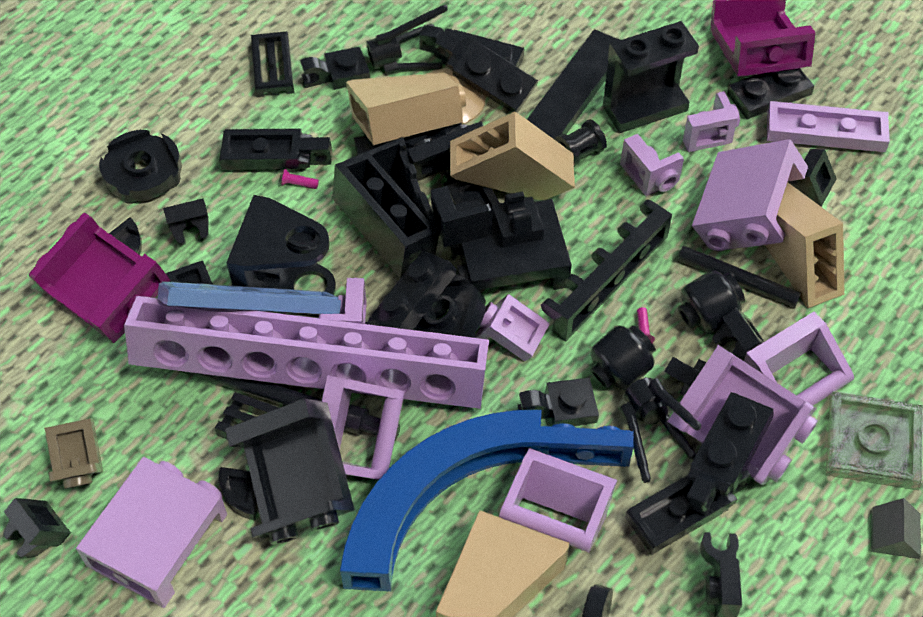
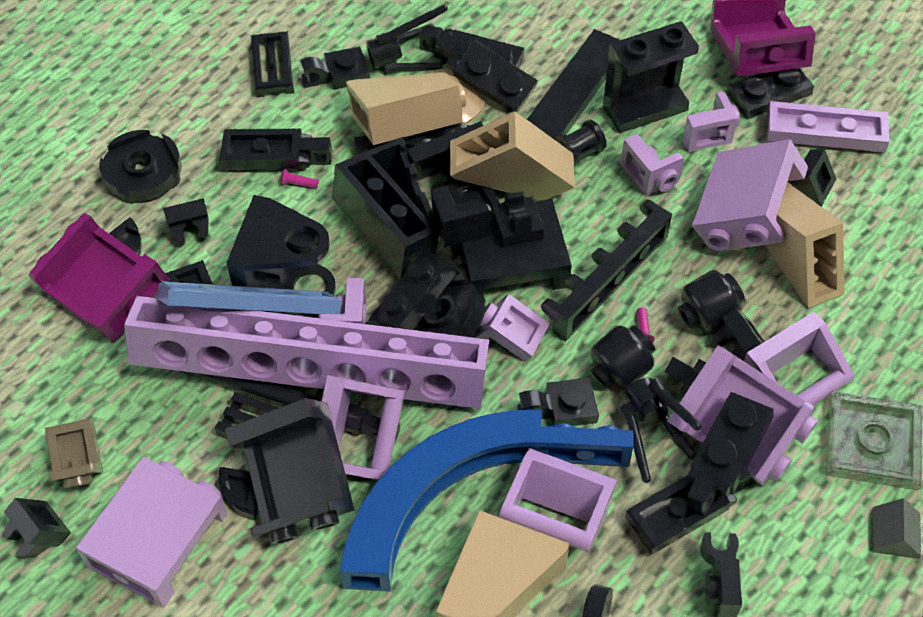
black bar [677,246,801,308] -> none

